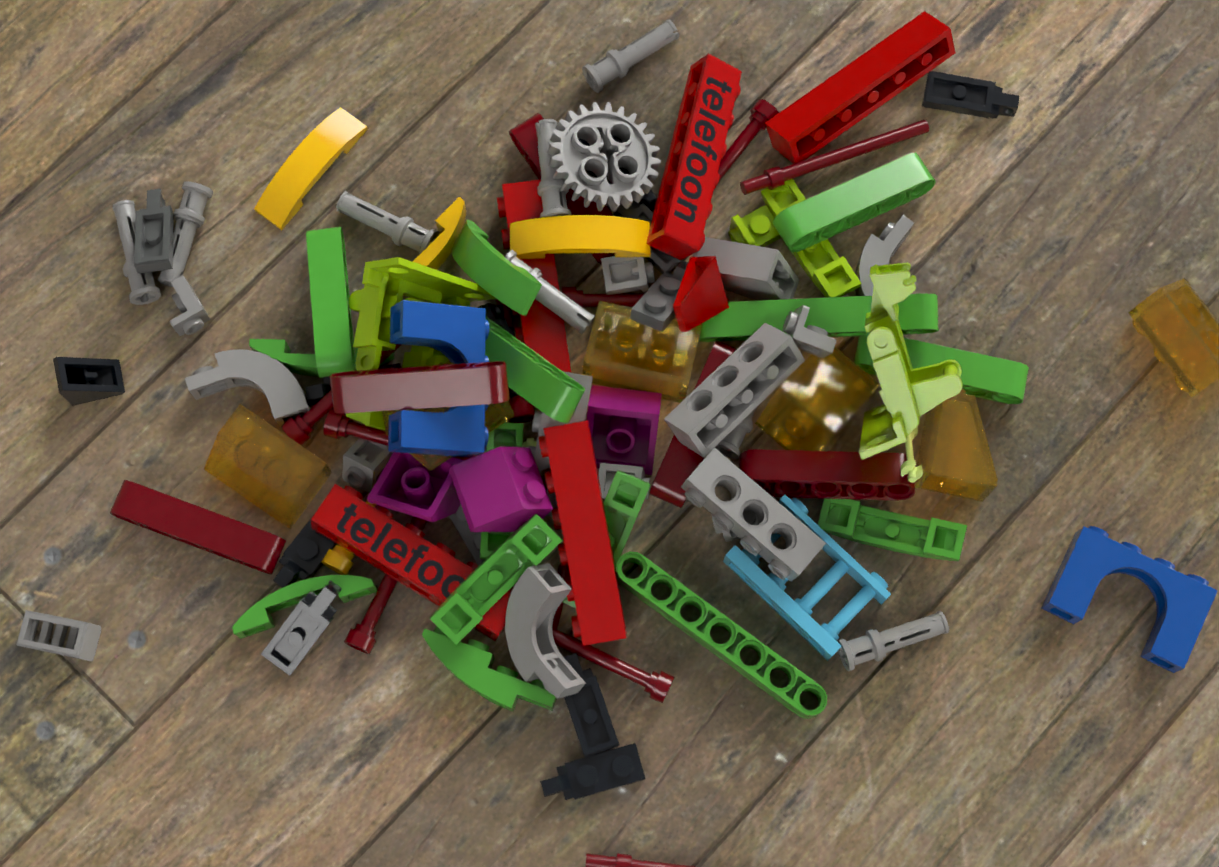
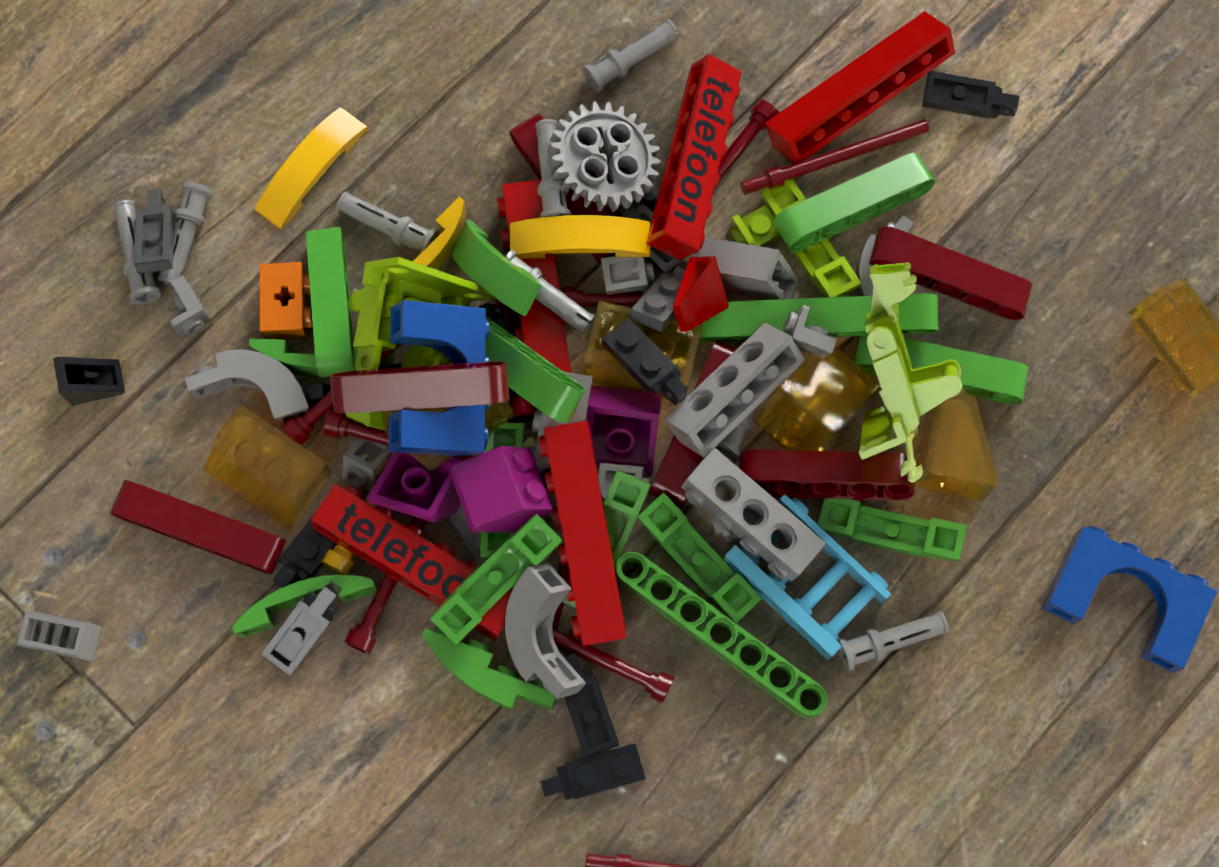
none -> orange brick [260,262,313,340]
none -> black hinge [602,318,688,406]
none -> bright green slope [637,492,763,623]
none -> dark red beam [869,227,1032,320]

